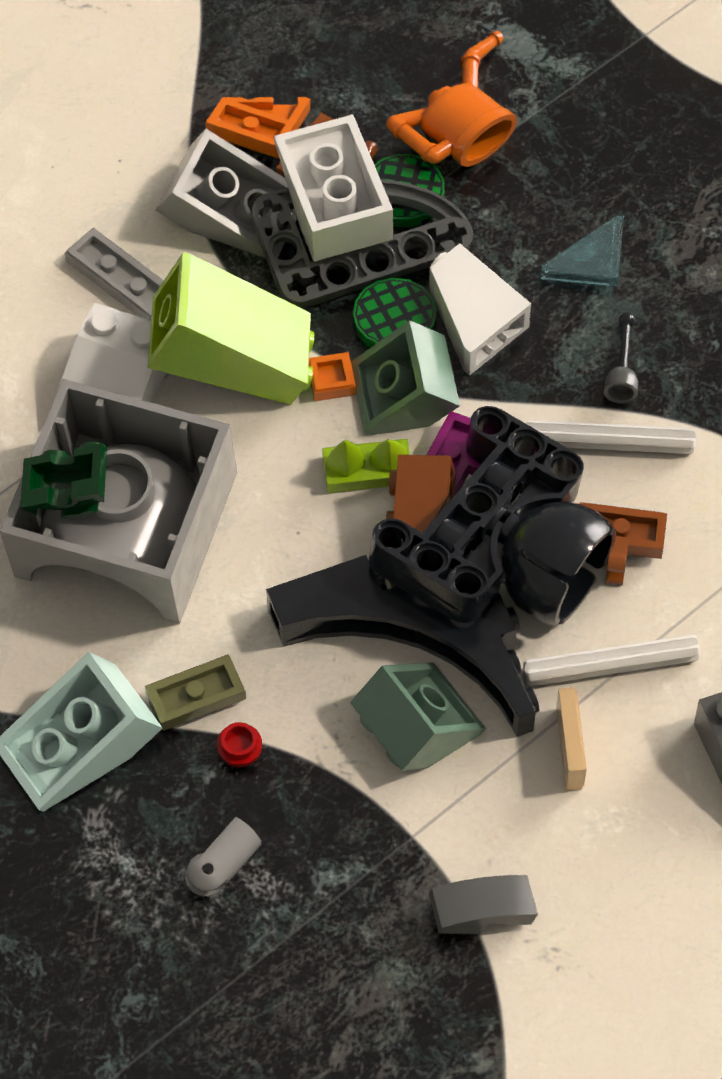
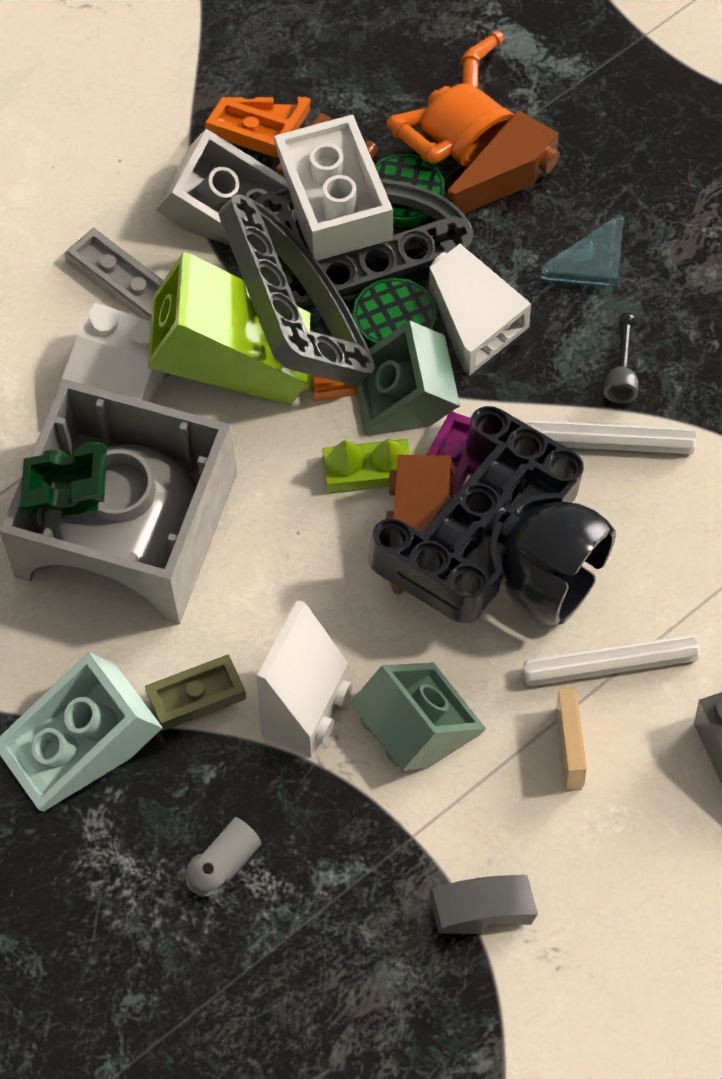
red plate [217,722,262,767] -> none
black arch [266,555,540,737] -> none
dark orange plate [580,502,667,585] -> none
none -> dark grey beam [218,194,375,386]
none -> white slope [257,600,353,757]
none -> dark orange slope [448,110,560,214]

